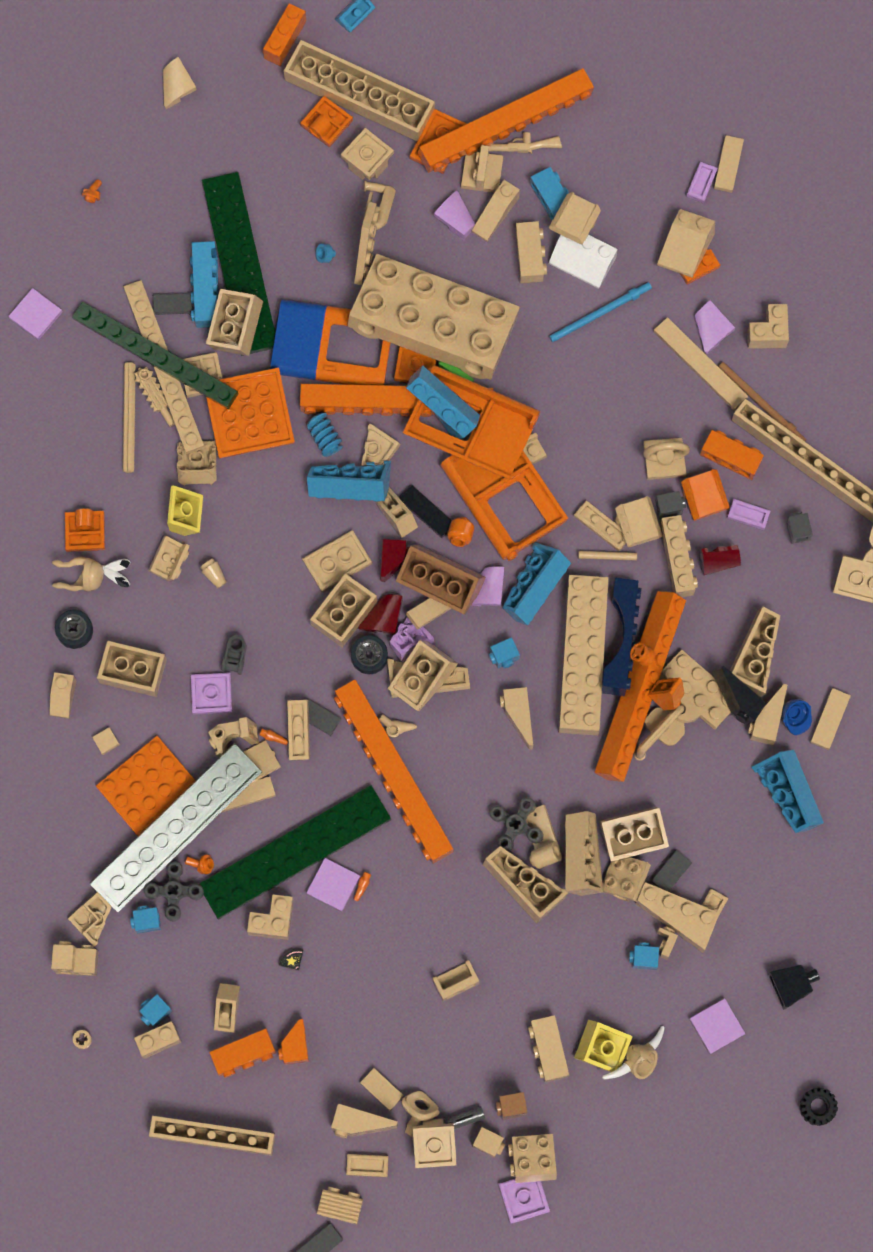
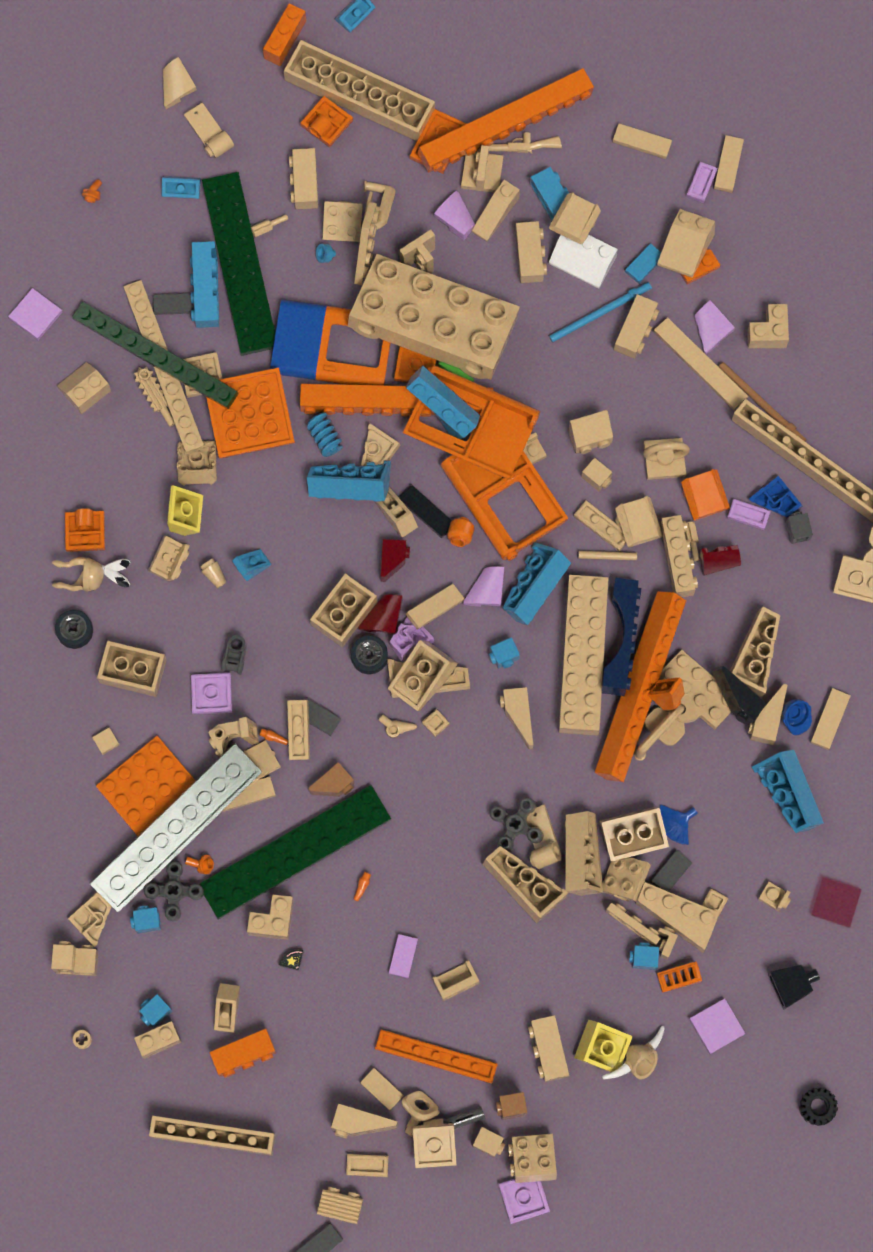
tan slope [50,672,77,719] -> none
tan axle [123,362,135,473] -> none
tan brick [206,289,263,356] -> none
orange slope [278,1019,309,1065] -> none
tan tile [302,530,372,592] -> none
lavender tile [306,858,361,912] -> none
orange brick [334,680,454,864] -> none
tan panel [341,128,394,180] -> none
medium nougat slope [396,544,486,614] -> none
orange wheel [630,642,655,667] -> none
dark grey brick [655,491,686,519] -> none
orange brick [700,430,764,480] -> none
none -> tan slope [57,362,111,415]
none -> dark azure slope [162,176,201,199]
none -> tan door [184,103,234,159]
none -> dark azure slope [232,549,271,581]
none -> tan axle [251,214,288,237]
none -> tan brick [289,148,318,209]
none -> medium nougat slope [308,762,355,797]
none -> tan plate [323,201,363,242]
none -> orange tile [375,1029,498,1084]
none -> lavender tile [389,934,418,979]
none -> tan bracket [399,230,435,274]
none -> tan tile [422,709,450,737]
none -> tan slope [568,410,613,454]
none -> tan brick [581,458,612,492]
none -> tan plate [606,903,661,947]
none -> tan tile [613,124,672,159]
none -> tan brick [614,294,660,359]
none -> dark azure tile [625,243,661,284]
none -> orange slope [657,961,702,993]
none -> blue hand [660,805,698,845]
none -> tan axle [685,522,700,562]
none -> blue slope [749,476,803,518]
none -> tan bracket [758,882,791,912]
none -> clear pink tile [811,877,862,928]

